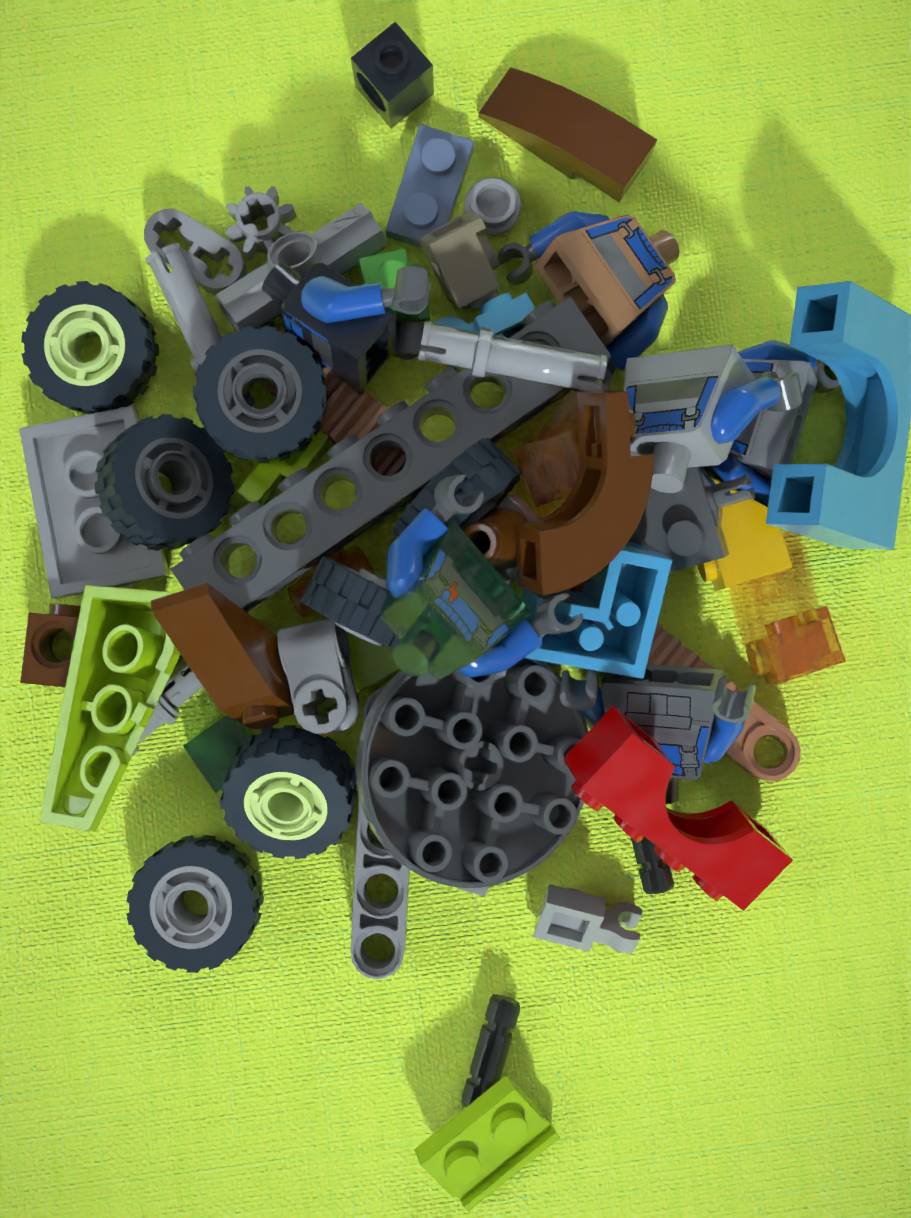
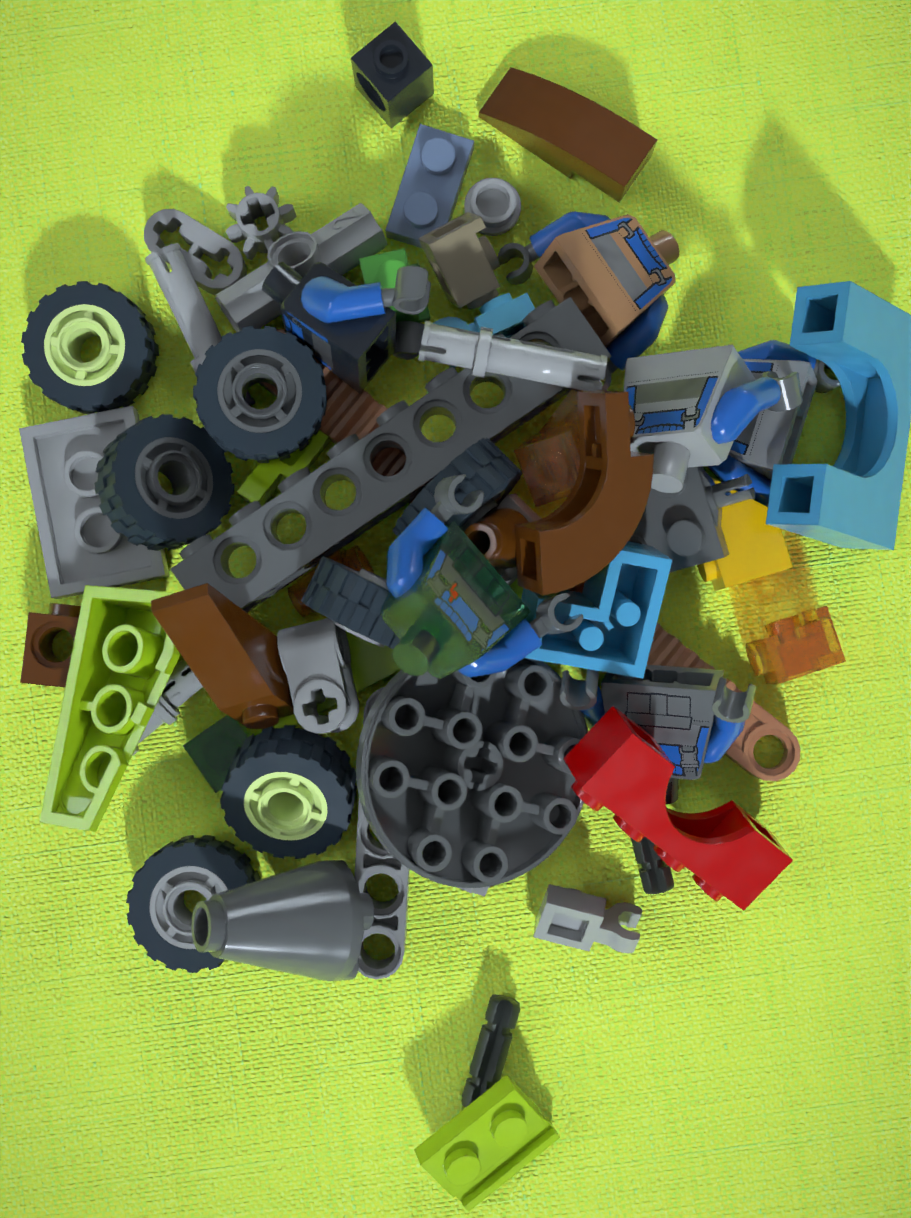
none -> dark grey cone [191,860,374,981]

